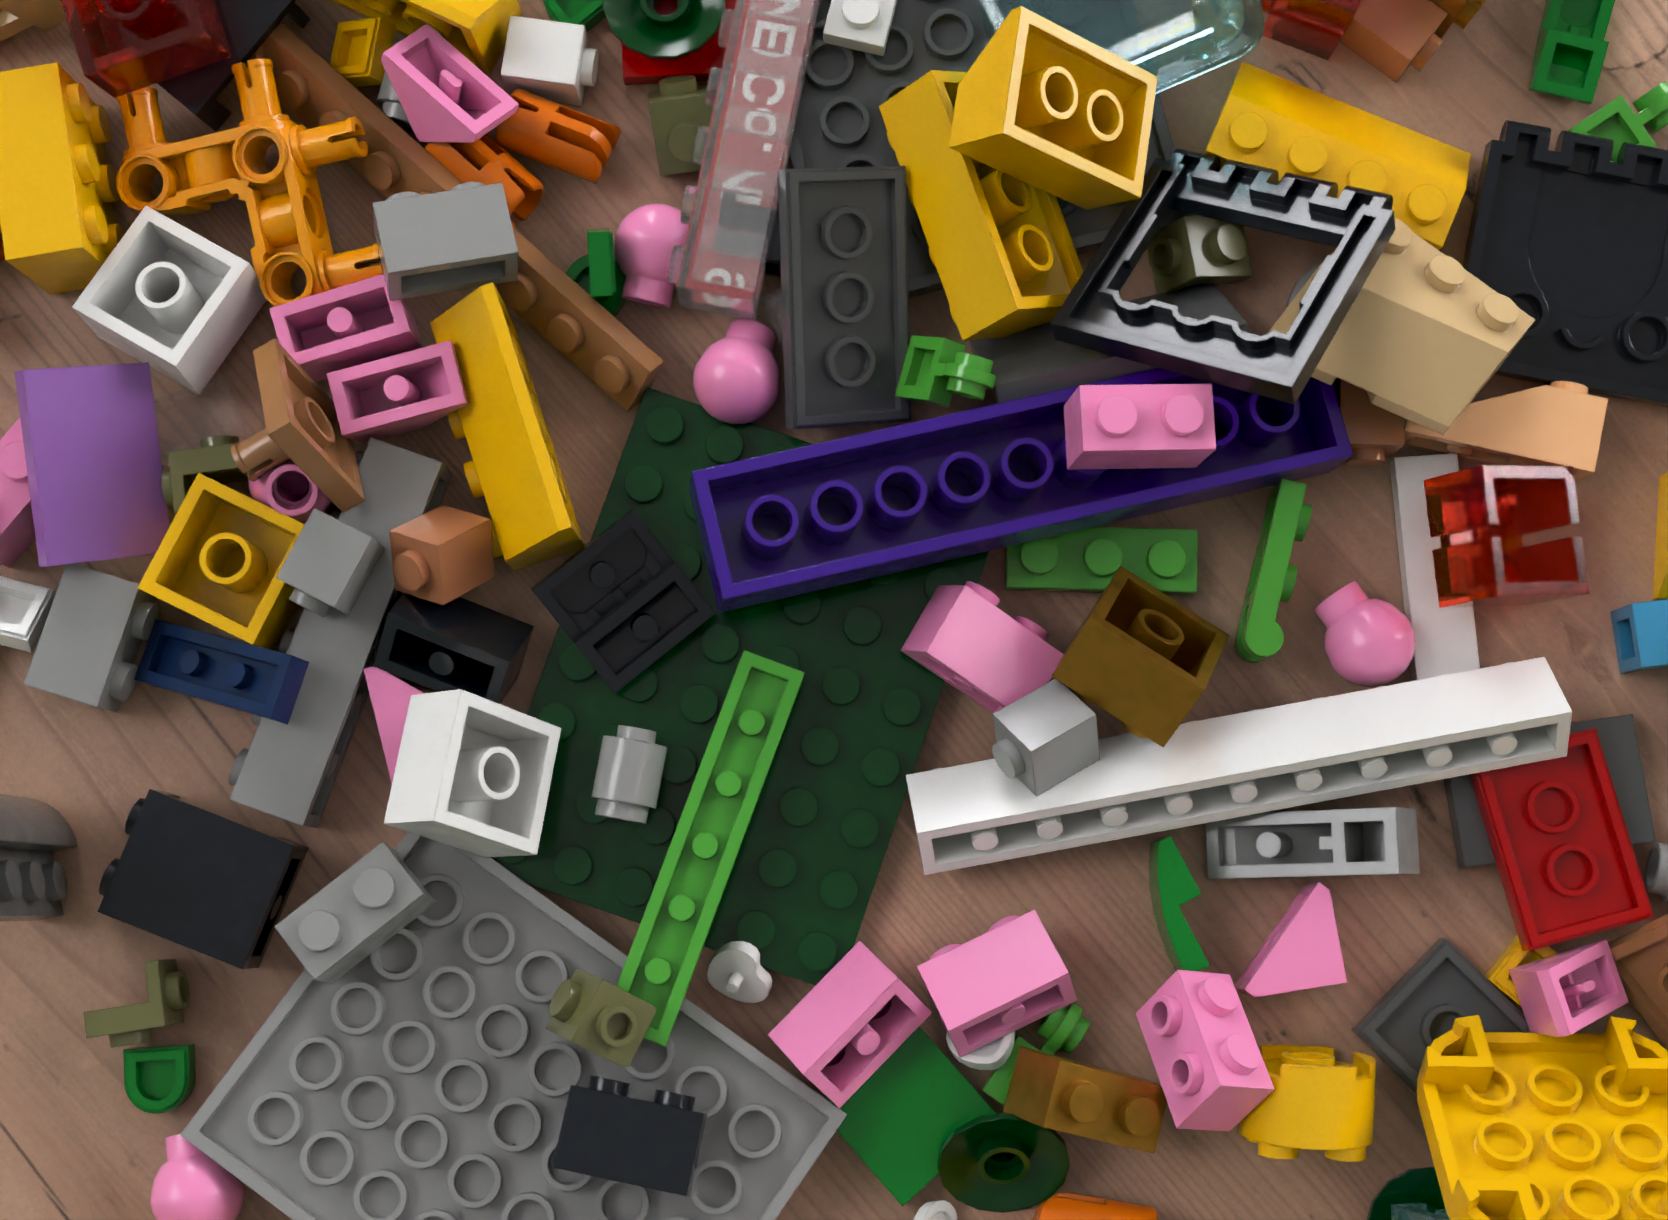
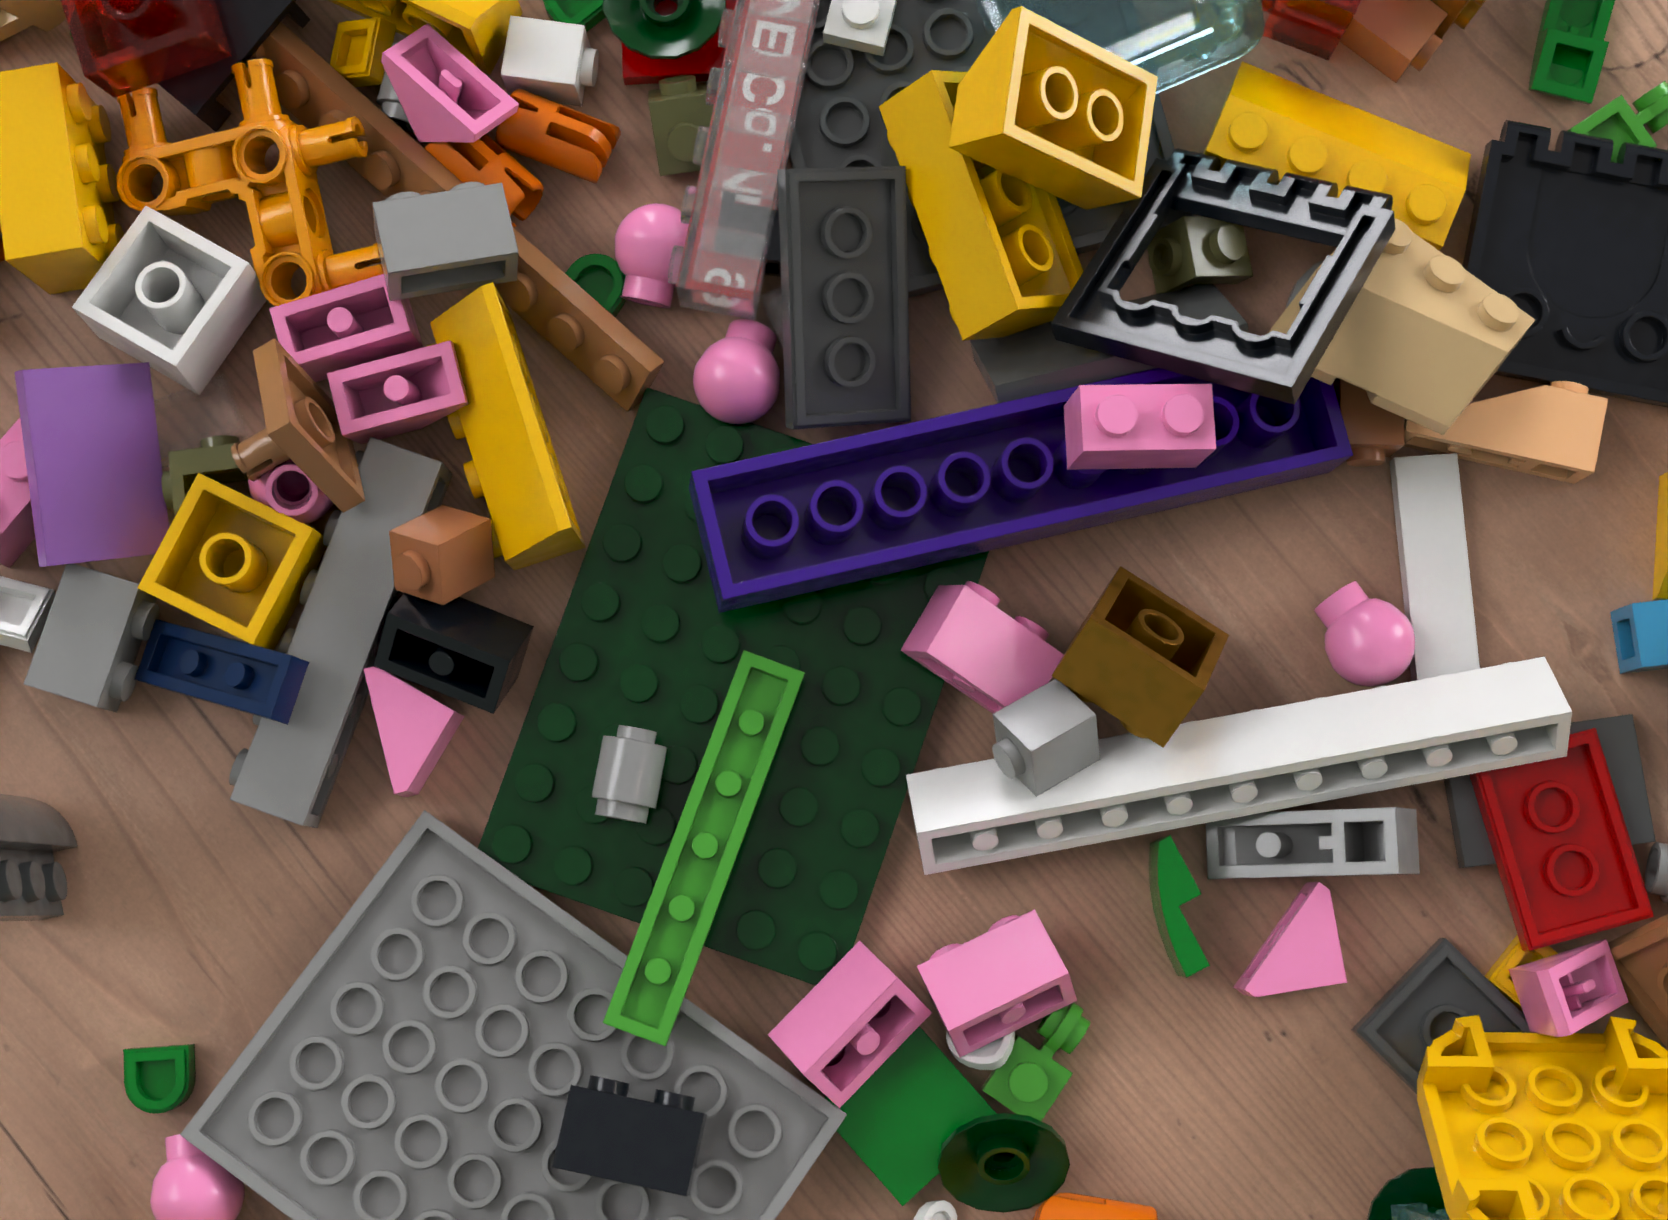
olive bracket [83,959,190,1048] -> none
black panel [97,789,309,969] -> none
light grey piece [274,842,436,985] -> none
light grey brick [276,508,385,618] -> none
white brick [384,689,561,857] -> none
black slope [531,509,716,693] -> none
olive bracket [546,969,656,1067] -> none
green tile [587,228,616,297] -> none
white piece [707,941,773,1003] -> none
bright green plate [895,335,997,407] -> none
pearl gold brick [1003,1046,1167,1154] -> none
bright green plate [1005,527,1198,596] -> none
bright pink brick [1136,970,1274,1132] -> none
bright green plate [1234,478,1312,663] -> none
yellow brick [1238,1044,1376,1162] -> none
clear red piece [1424,465,1589,608] -> none

